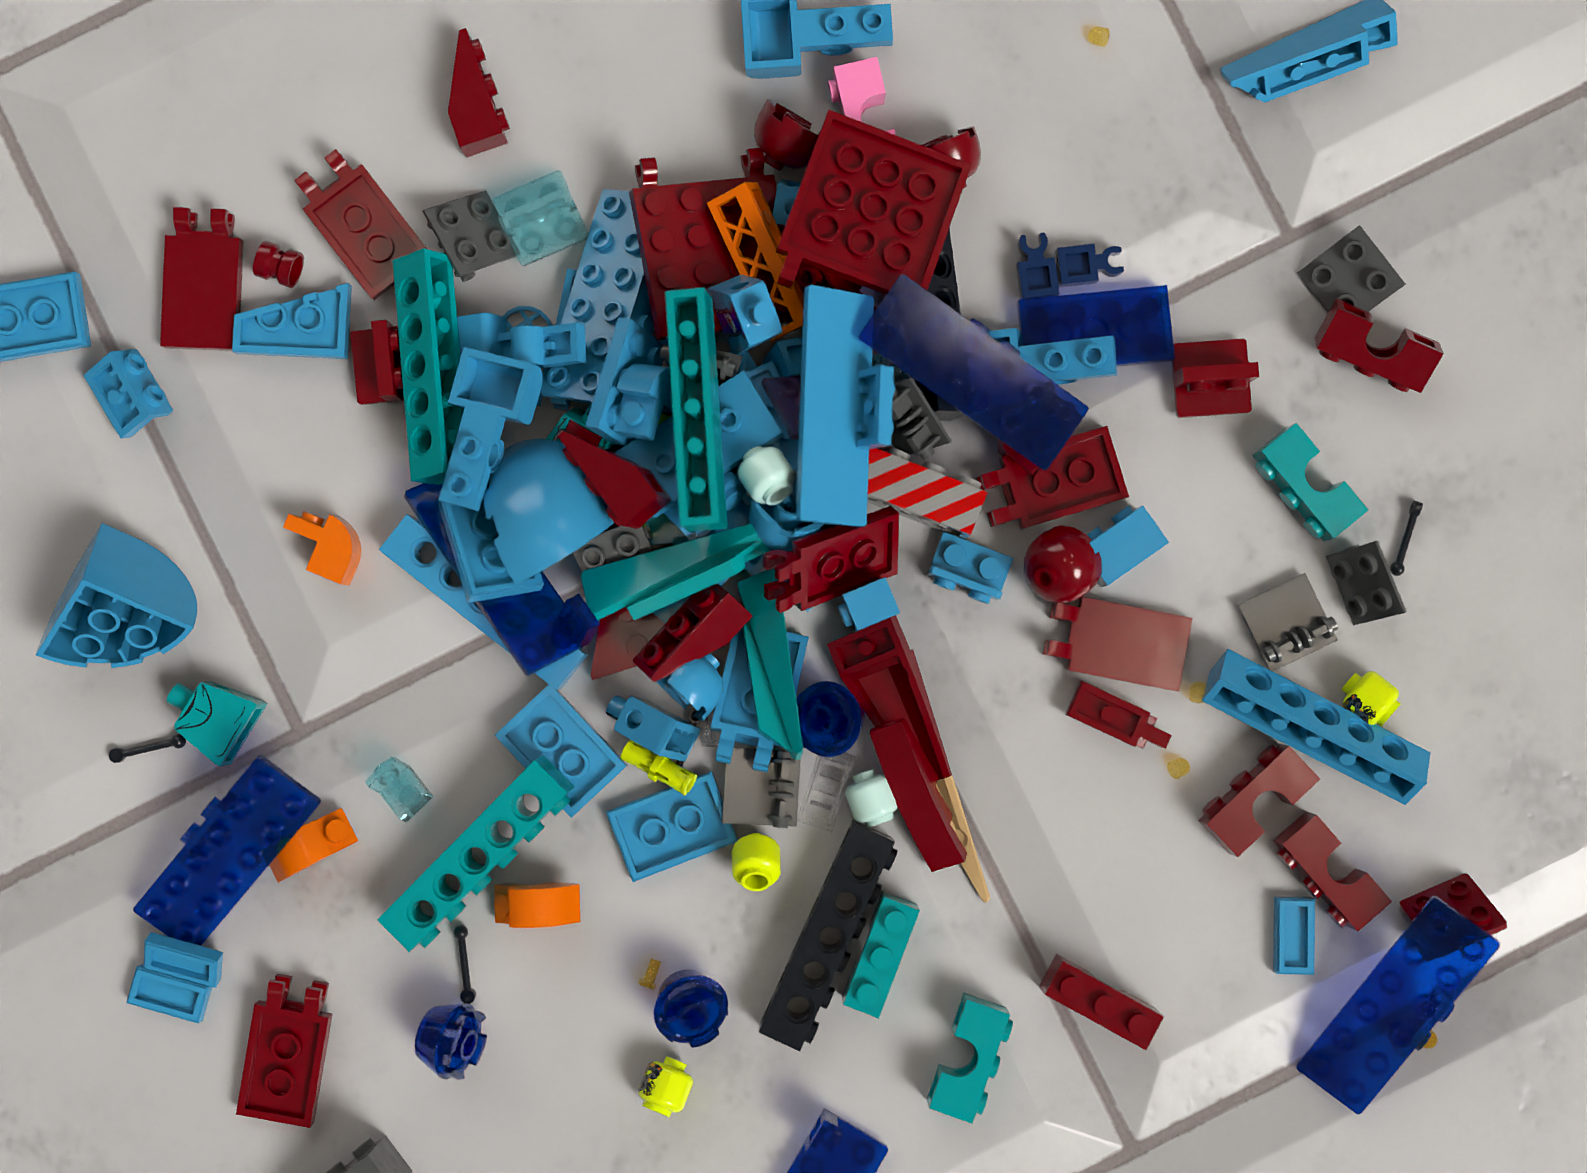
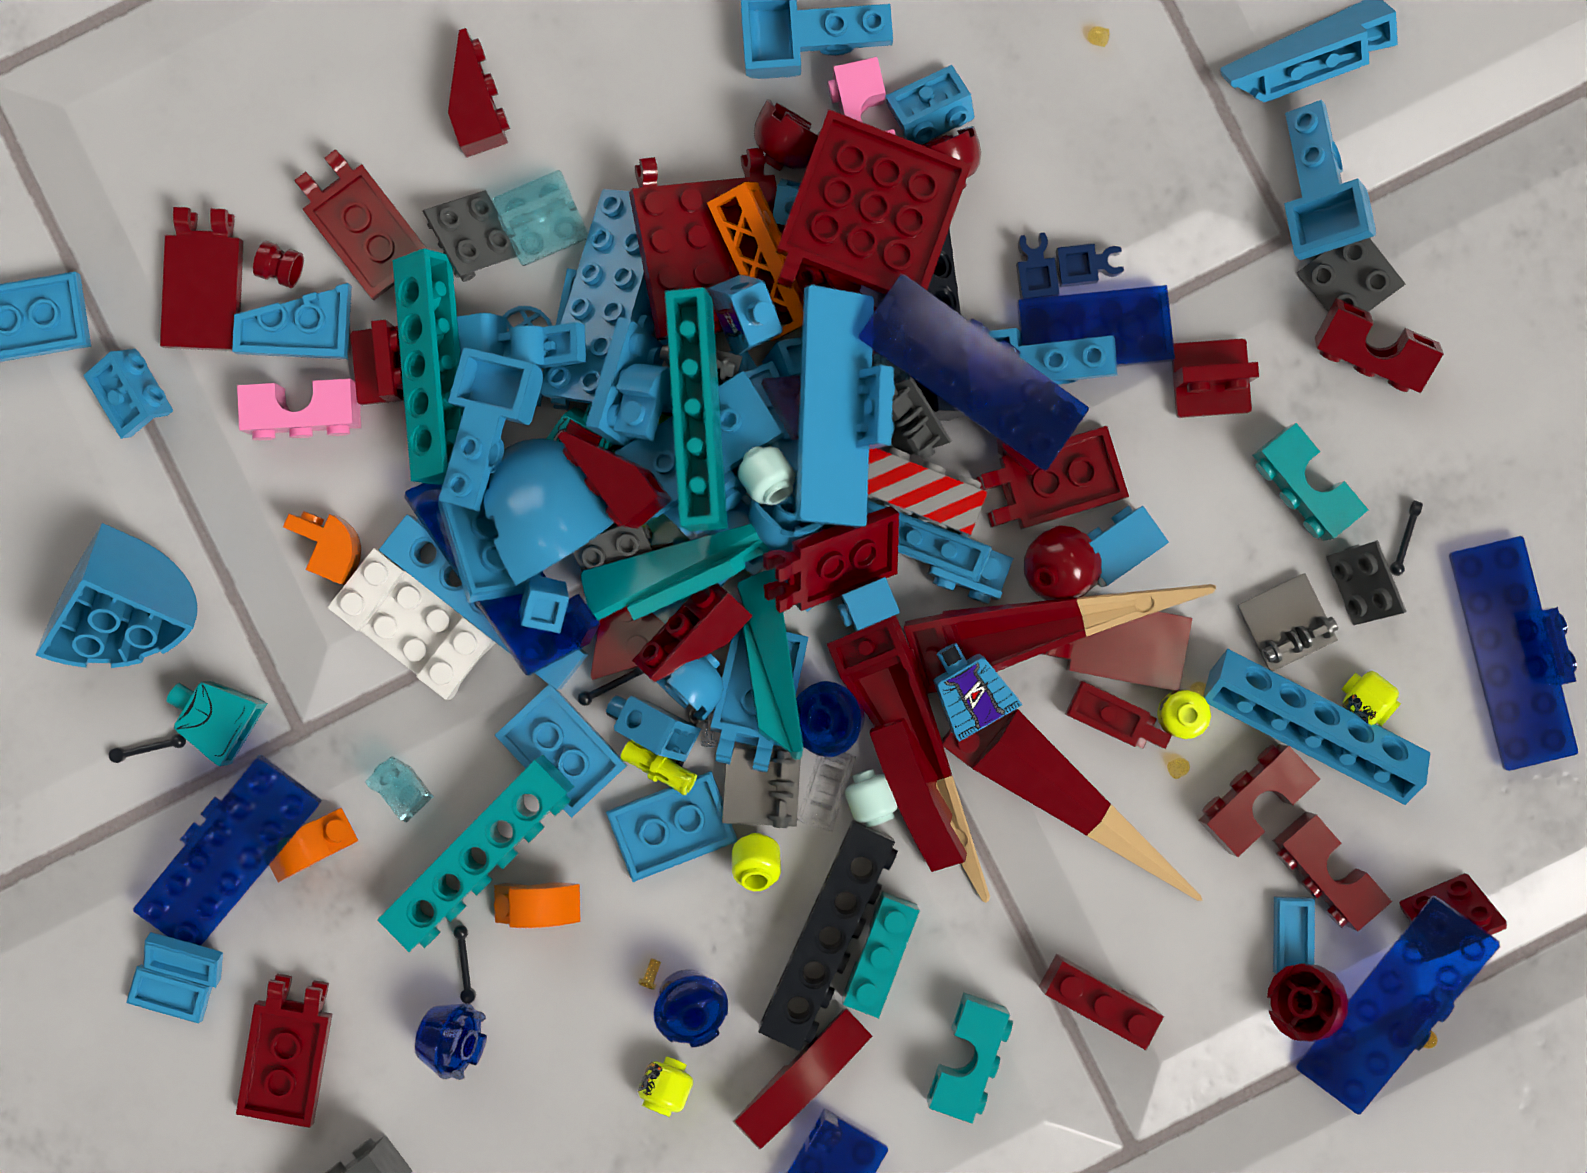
none -> bright pink arch [237,378,361,440]
none -> white piece [327,548,496,700]
none -> dark azure brick [520,575,569,633]
none -> black hinge [578,668,644,706]
none -> dark red slope [733,1009,872,1149]
none -> dark azure tile [867,500,992,583]
none -> dark azure bracket [885,65,974,144]
none -> dark red plate [903,584,1216,694]
none -> torso [933,643,1022,742]
none -> dark red plate [942,709,1203,901]
none -> neon yellow head [1157,690,1211,739]
none -> dark red cylinder [1267,963,1348,1042]
none -> dark azure plate [1284,99,1376,260]
none -> clear blue bracket [1449,536,1578,771]

